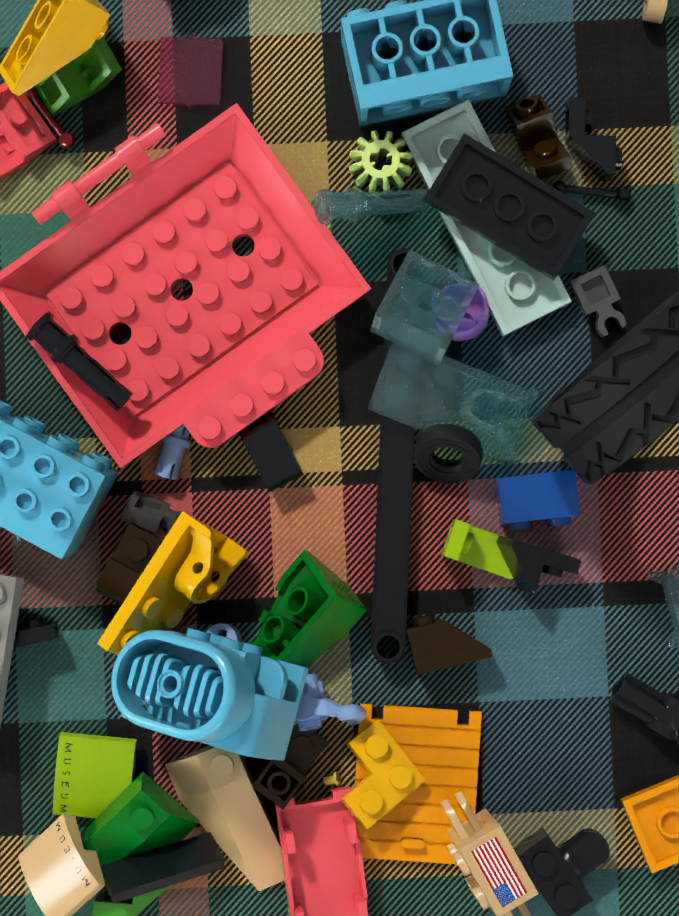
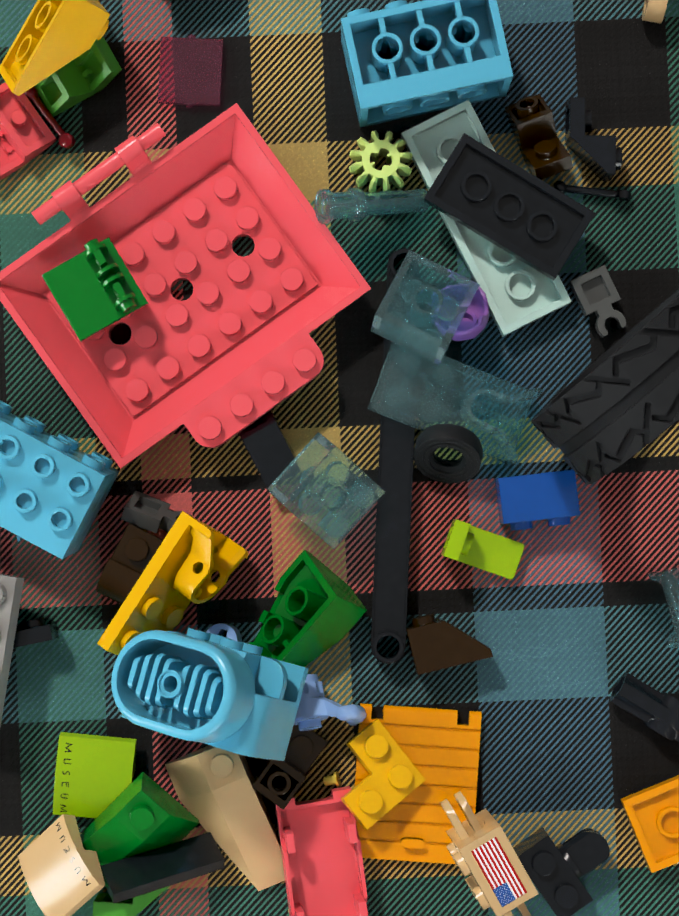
black pin [26,311,134,412] -> none
light blue pin [154,424,191,480] -> none
black slope [496,535,581,594] -> none
none -> green hinge [42,238,148,342]
none -> clear light blue brick [267,432,385,549]

